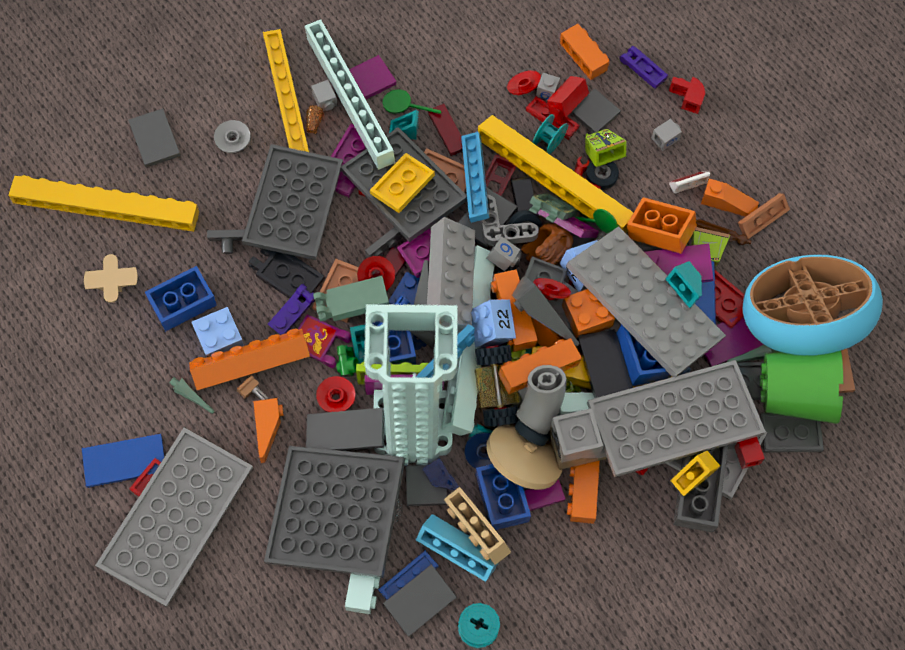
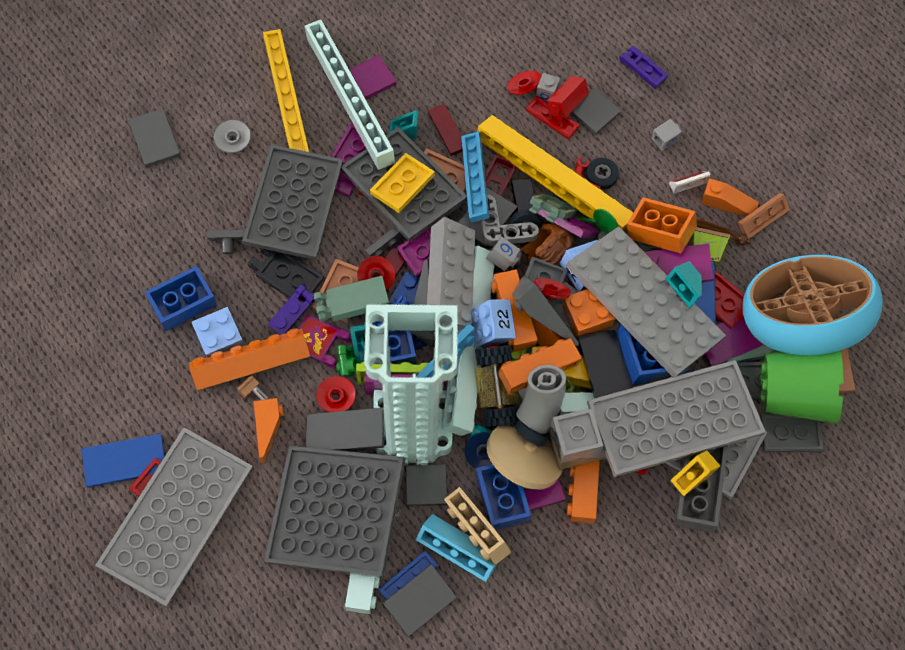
yellow brick [9,175,199,232] -> none
tan piece [84,254,138,303] -> none
sand green piece [170,377,214,414] -> none
clear orange cone [306,105,324,134] -> none
light grey brick [311,80,337,112] -> none
green piece [383,89,442,114] -> none
clear blue slope [422,458,459,490] -> none
teal piece [458,603,500,648] -> none
teal piece [533,114,568,154] -> none
orange brick [560,24,610,80] -> none
lime torso [585,129,626,167] -> none
red brick [669,77,705,114] -> none
red brick [734,437,765,469] -> none

